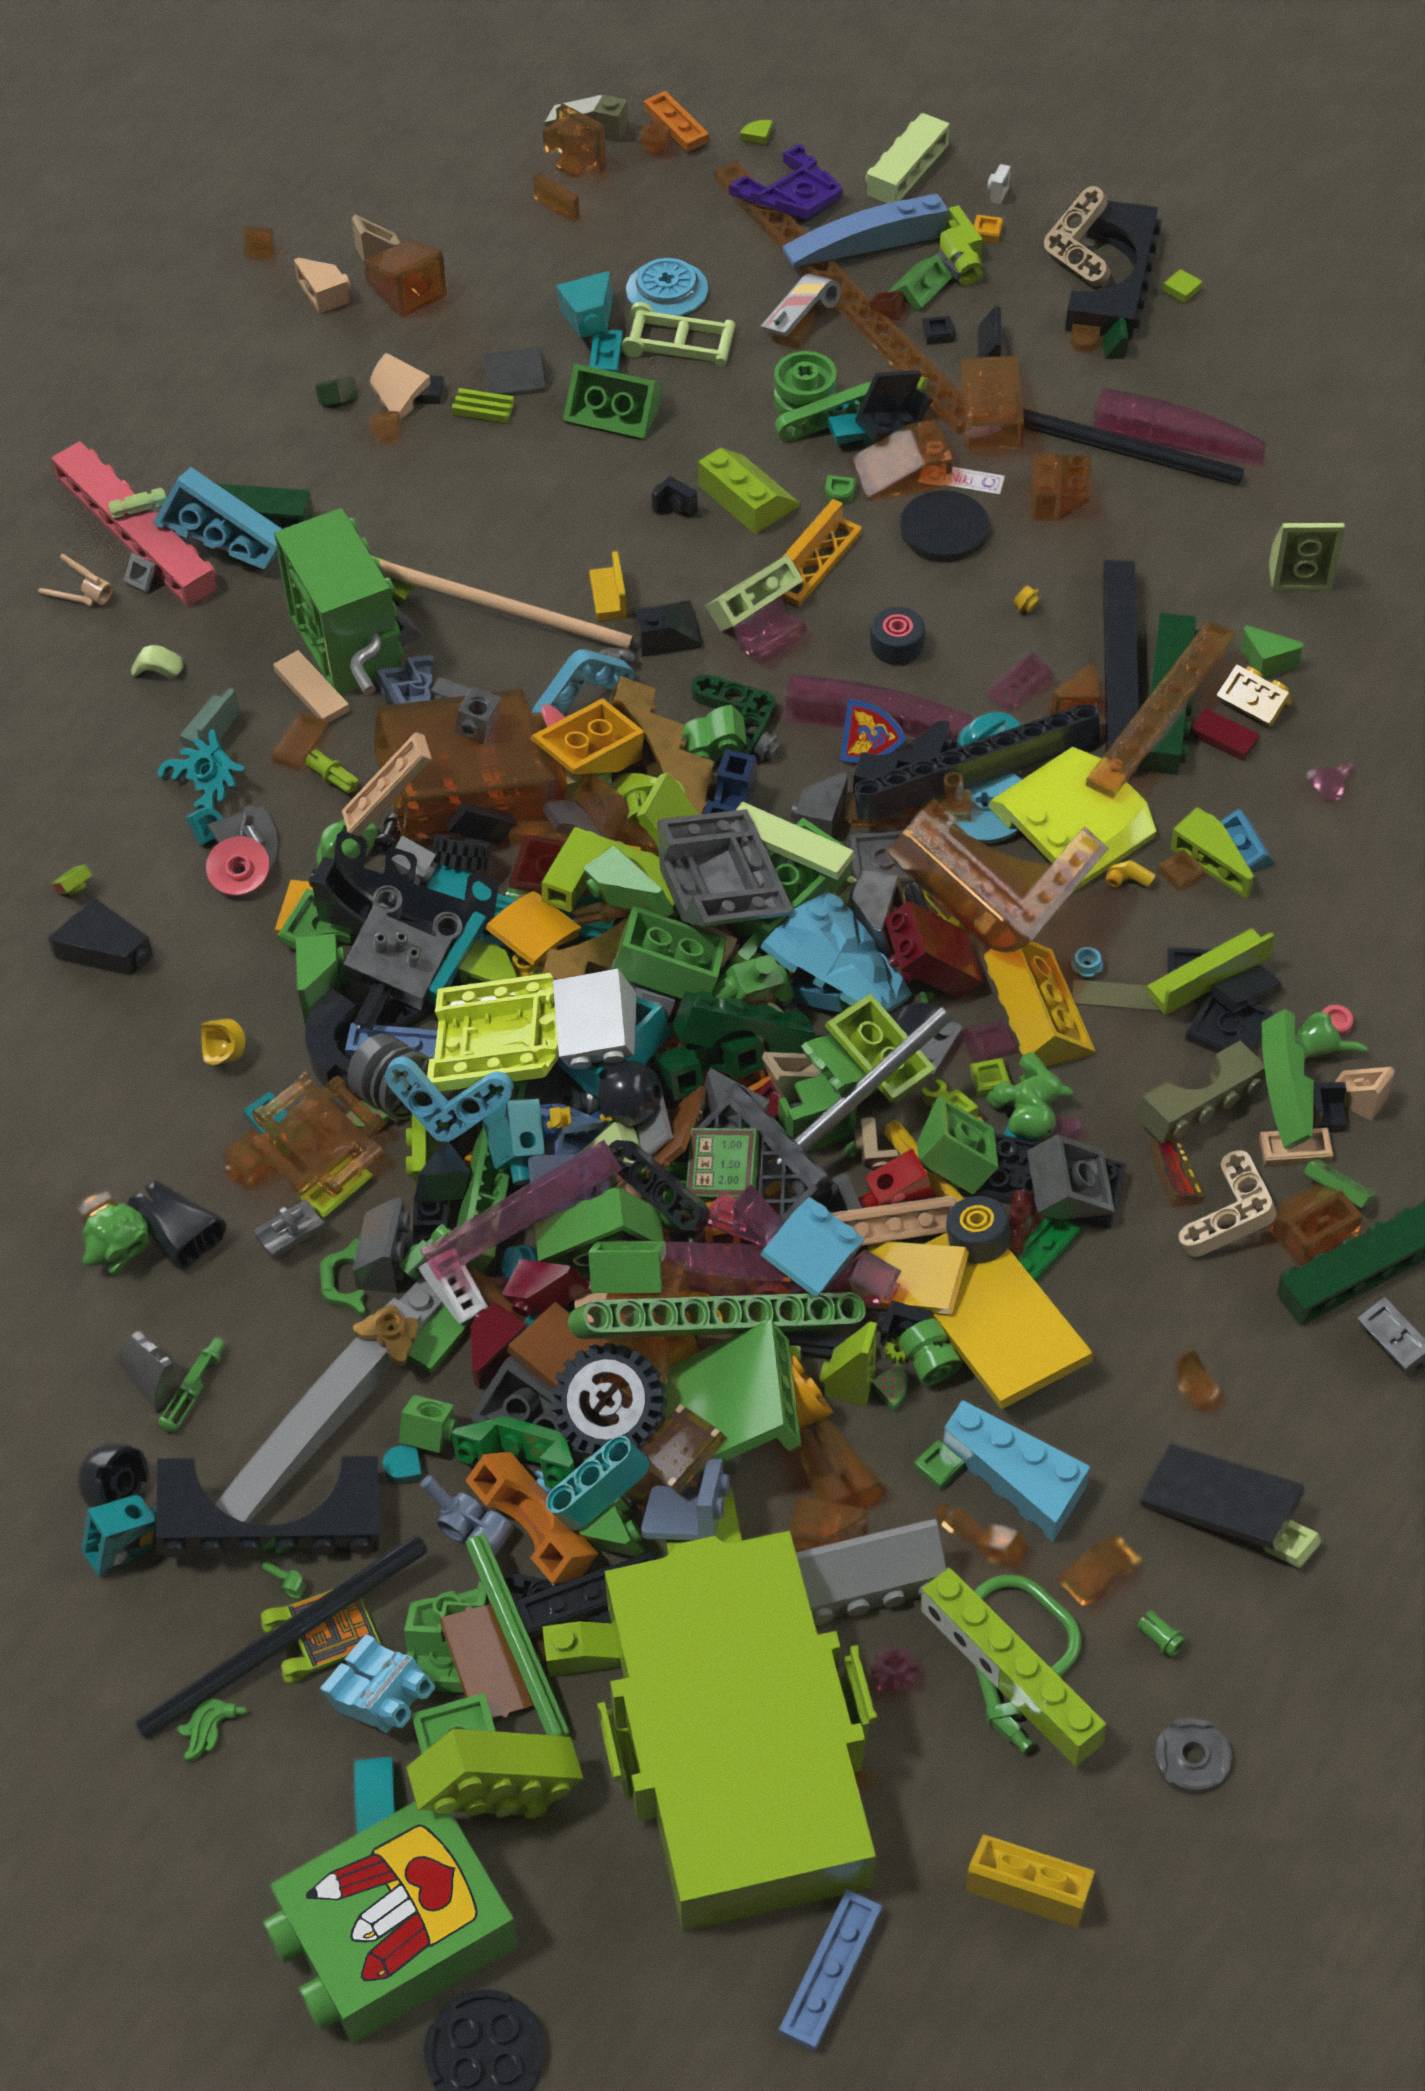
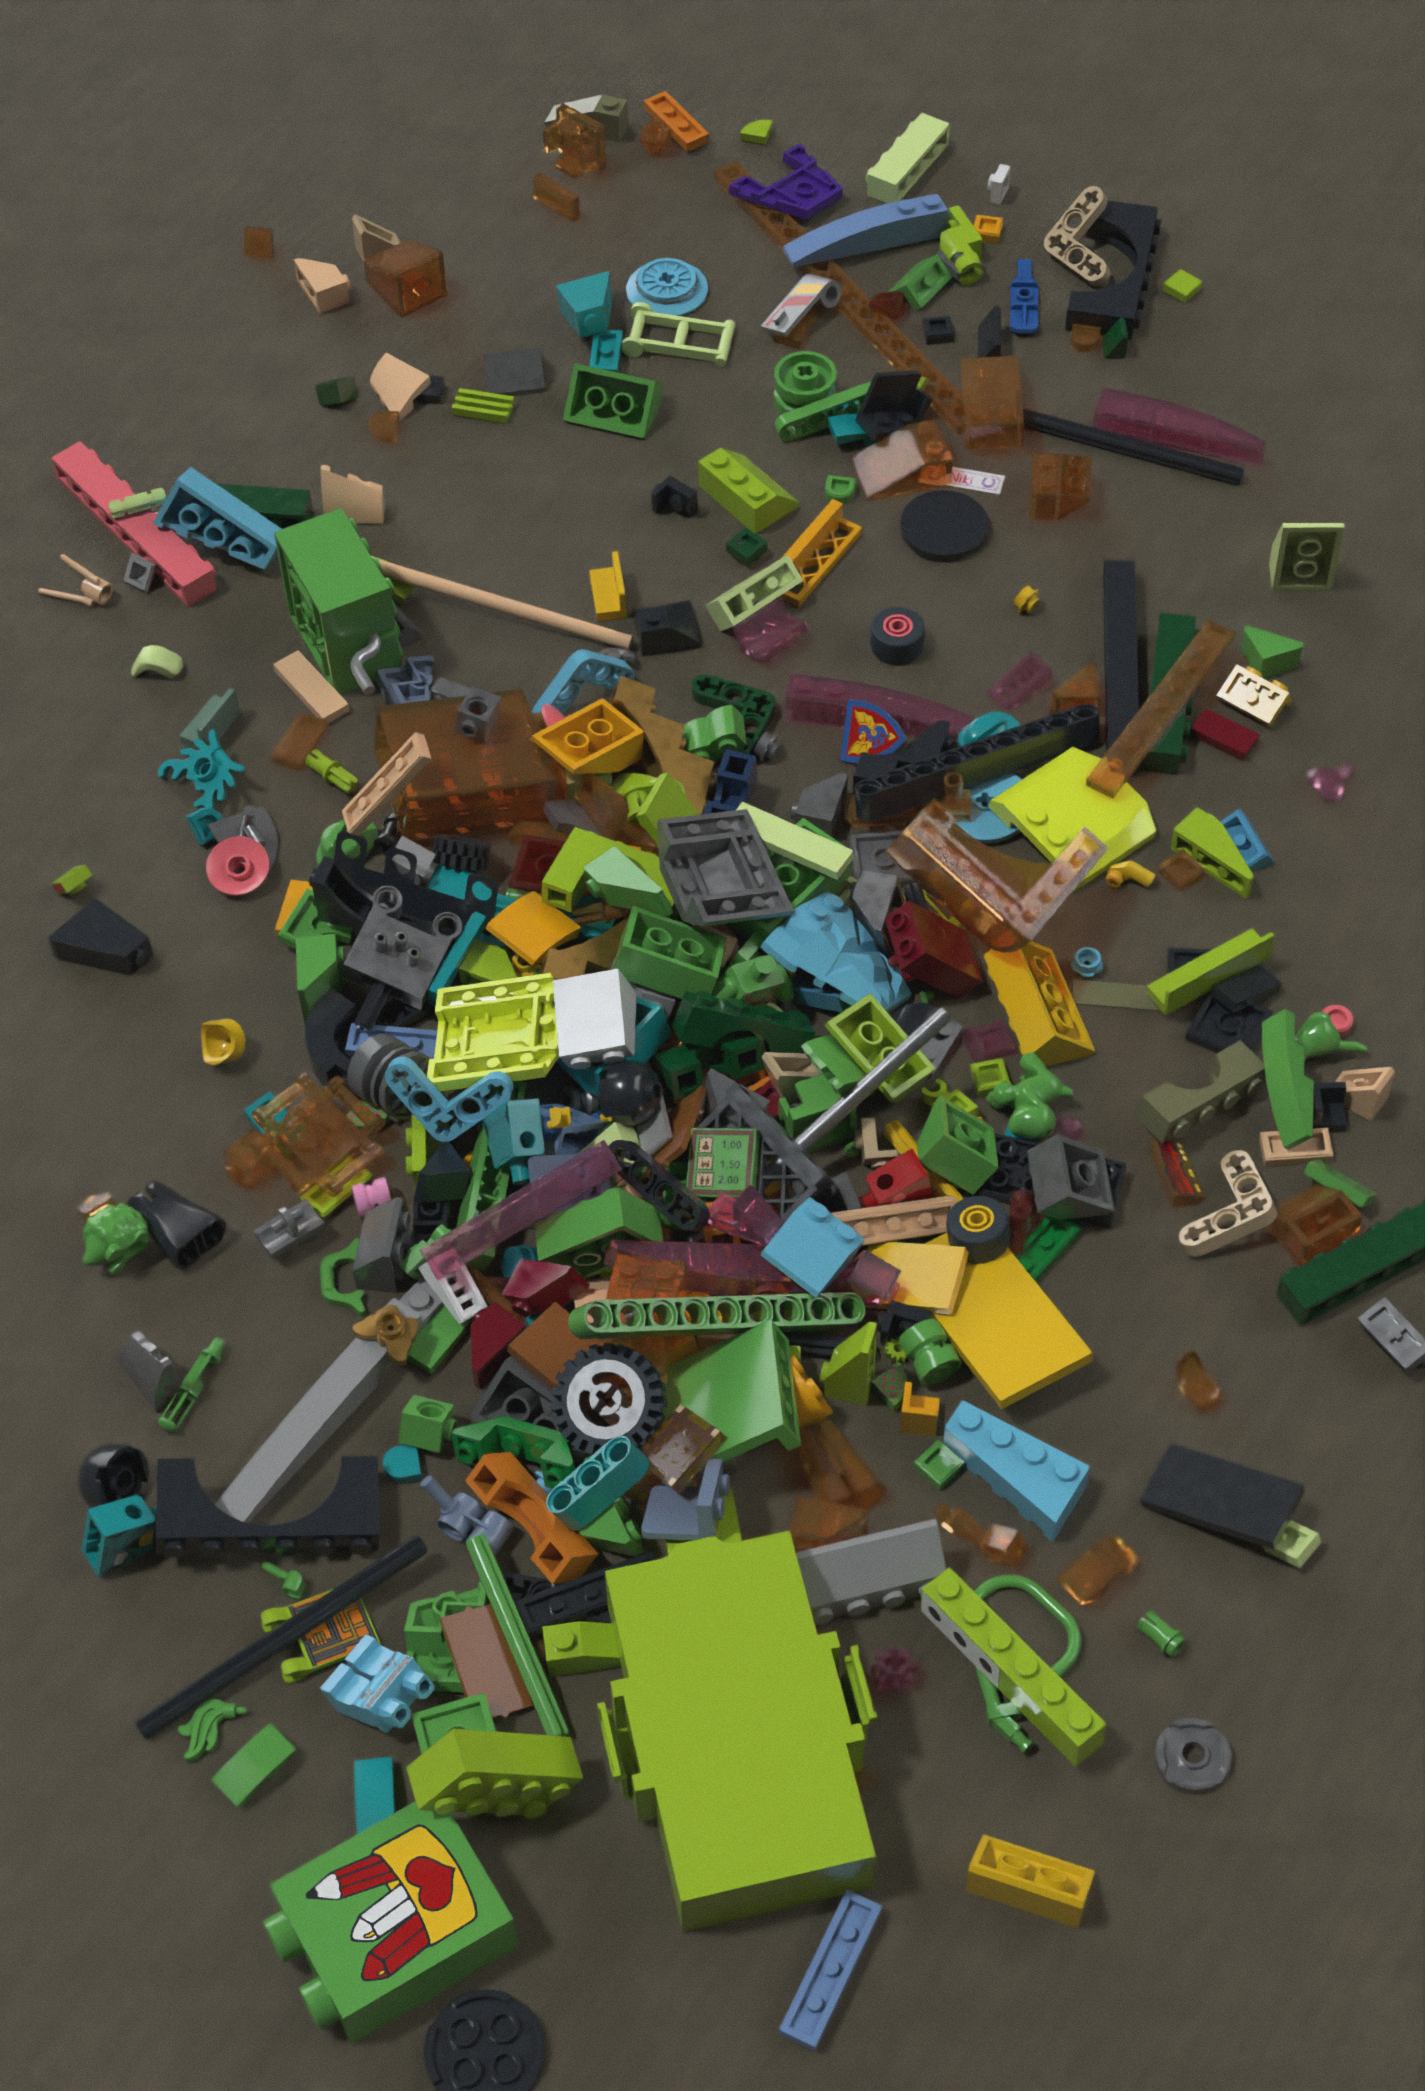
black tile [446,802,517,844] -> none
bright green panel [588,1241,666,1293] -> none
none -> bright green slope [211,1723,298,1807]
none -> light nougat slope [320,465,385,524]
none -> bright pink wheel [351,1177,391,1219]
none -> dark green plate [726,527,768,566]
none -> light orange panel [900,1382,940,1436]
none -> blue piece [1010,259,1038,333]

